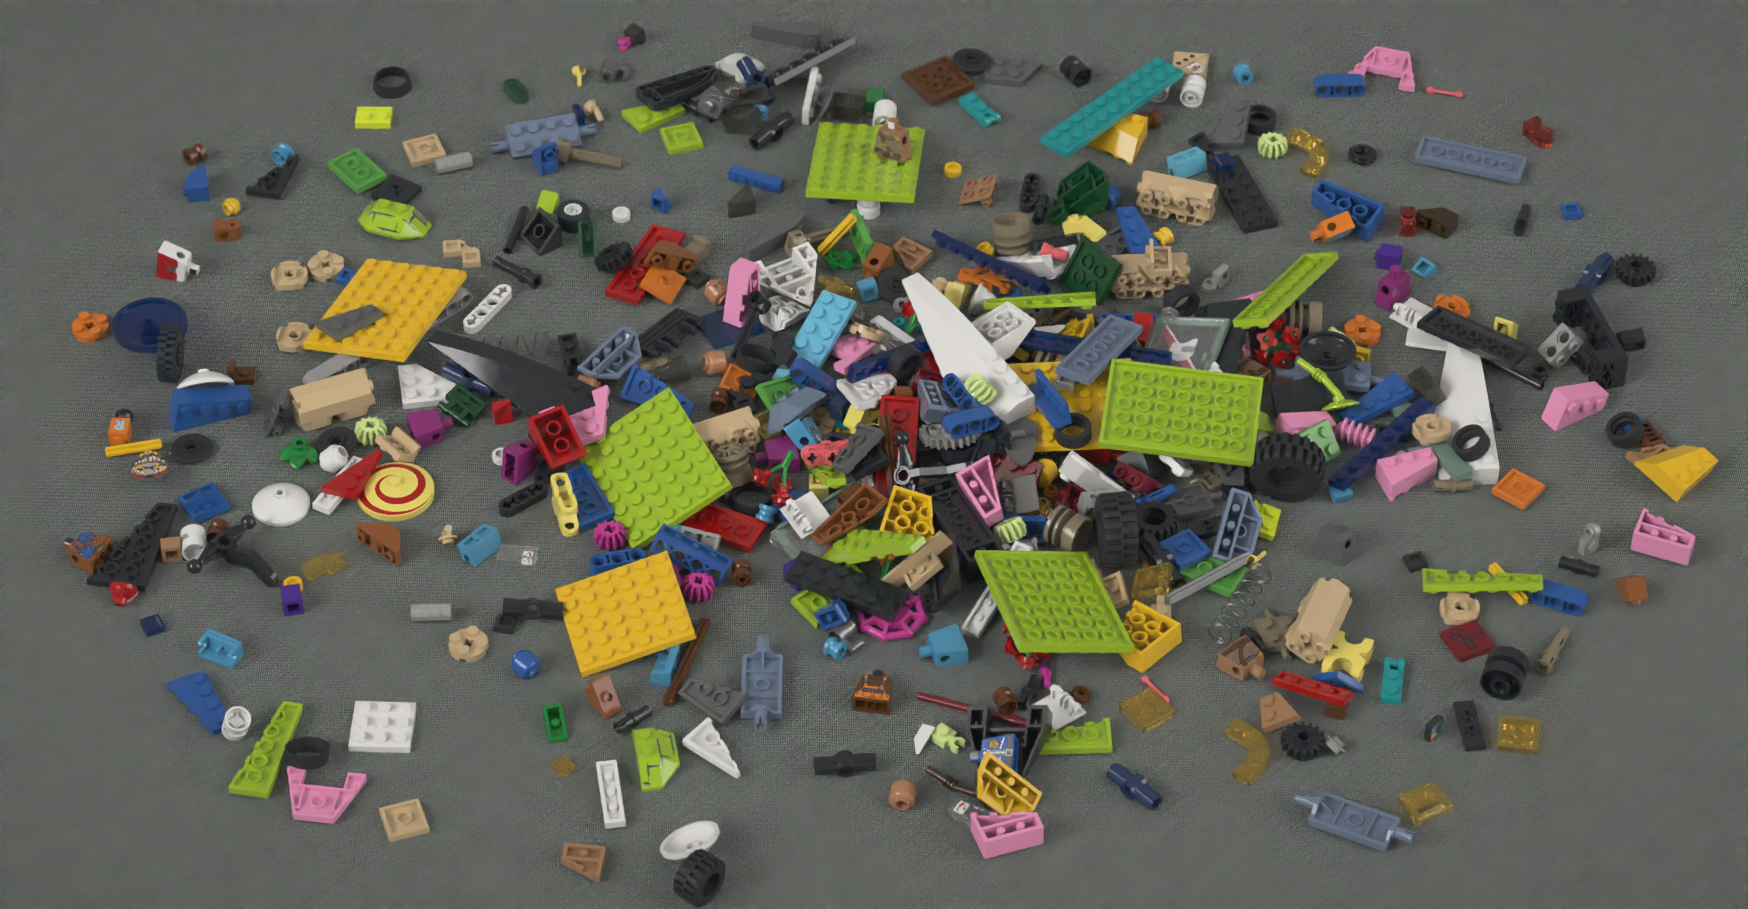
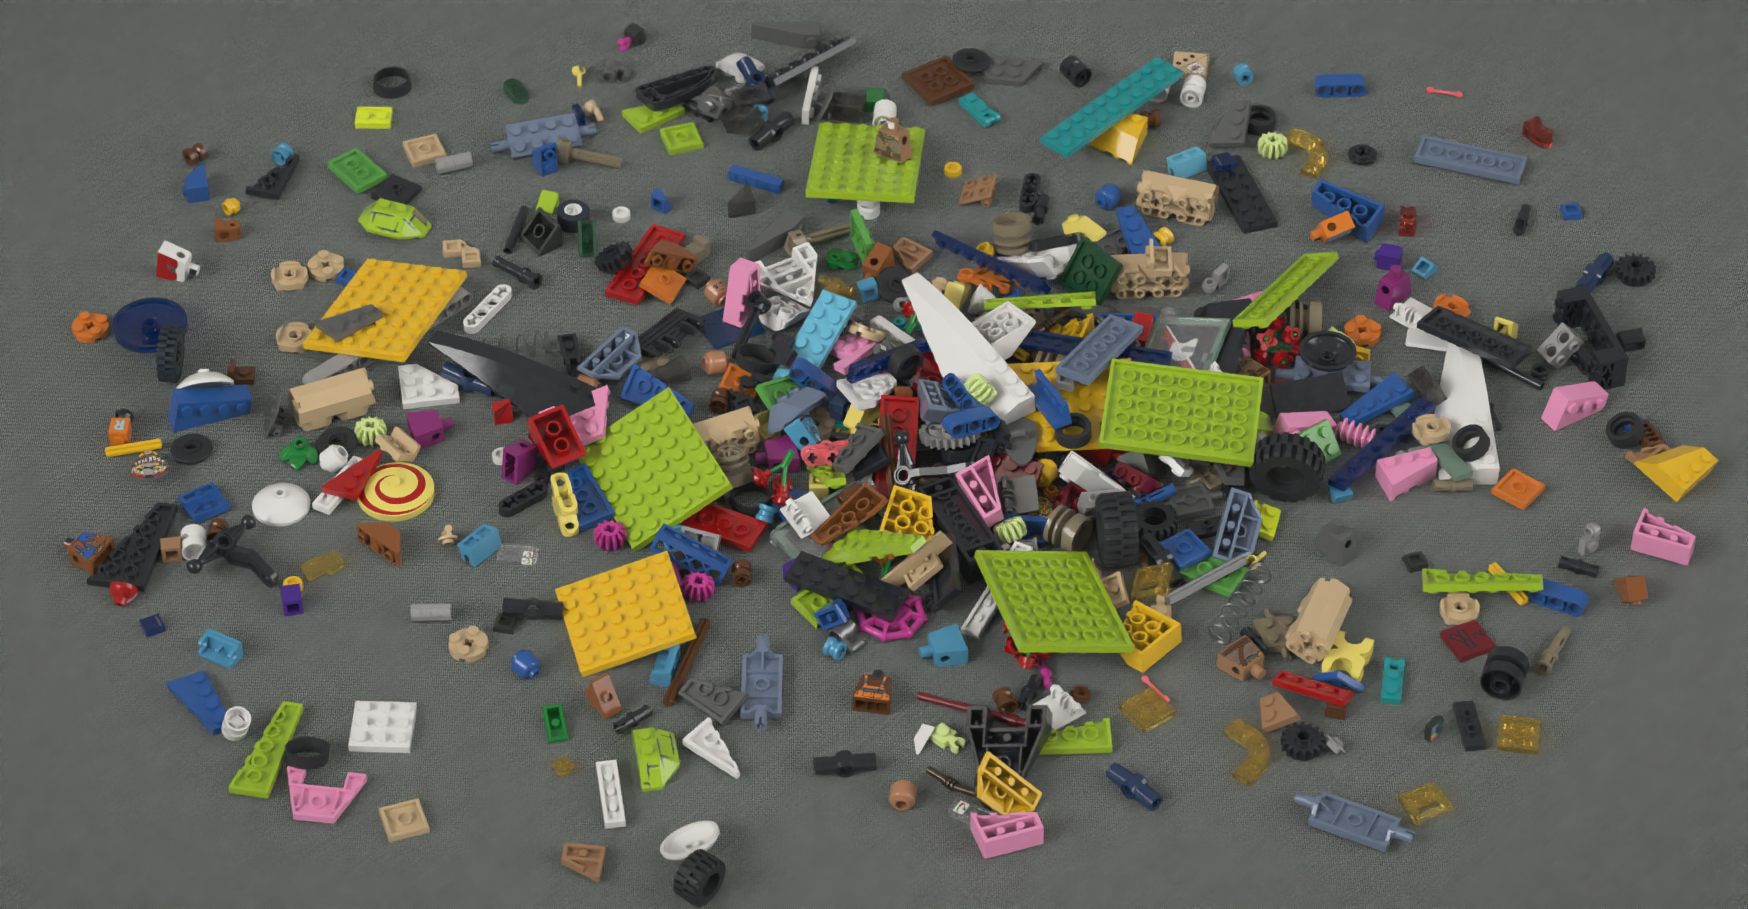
dark green plate [437,383,487,428] -> none
blue beam [590,548,646,577] -> none
yellow axle [817,213,857,255] -> none
torso [970,734,1019,773] -> none
white sticker [1034,325,1065,339] -> none
coral pin [1040,242,1068,263] -> none
dark green wedge [1049,160,1110,226] -> none
black tyre [1163,284,1200,320] -> none
black plate [1188,131,1215,160] -> none
lime dish [1296,357,1359,411] -> none
bright pink wing [1348,46,1415,92] -> none
dark brown slope [1415,207,1459,239] -> none

